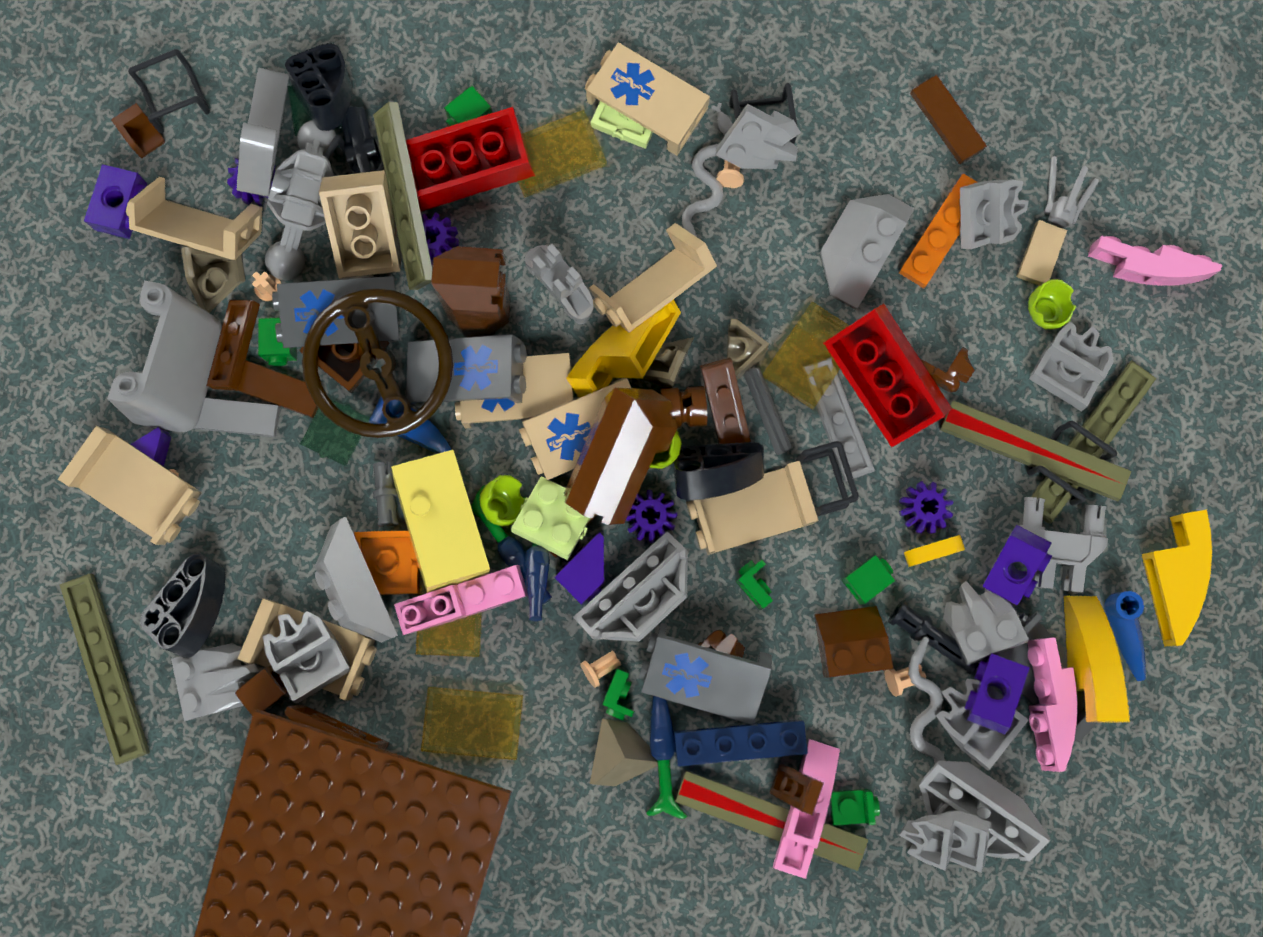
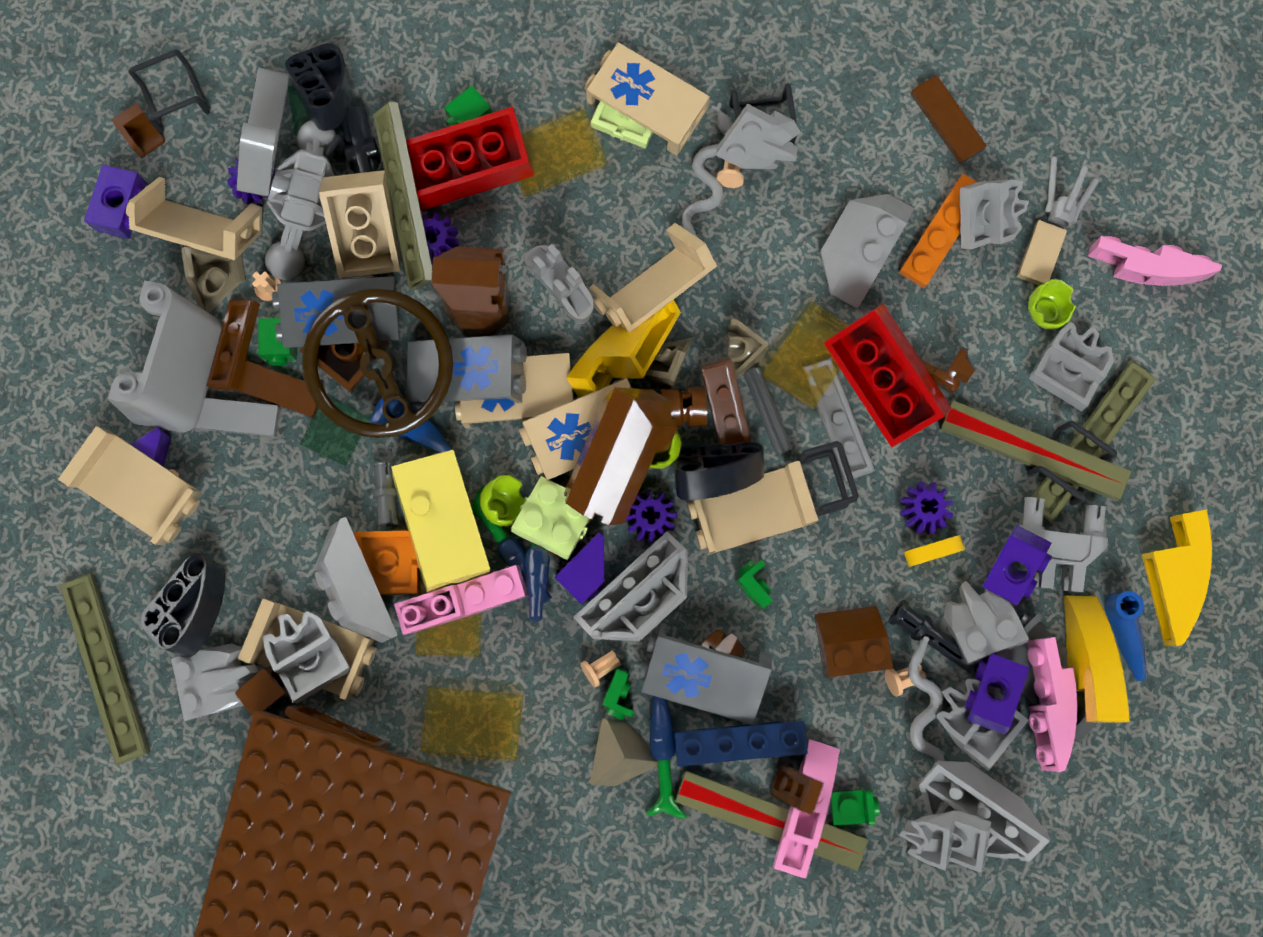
green brick [841,555,895,605] -> none

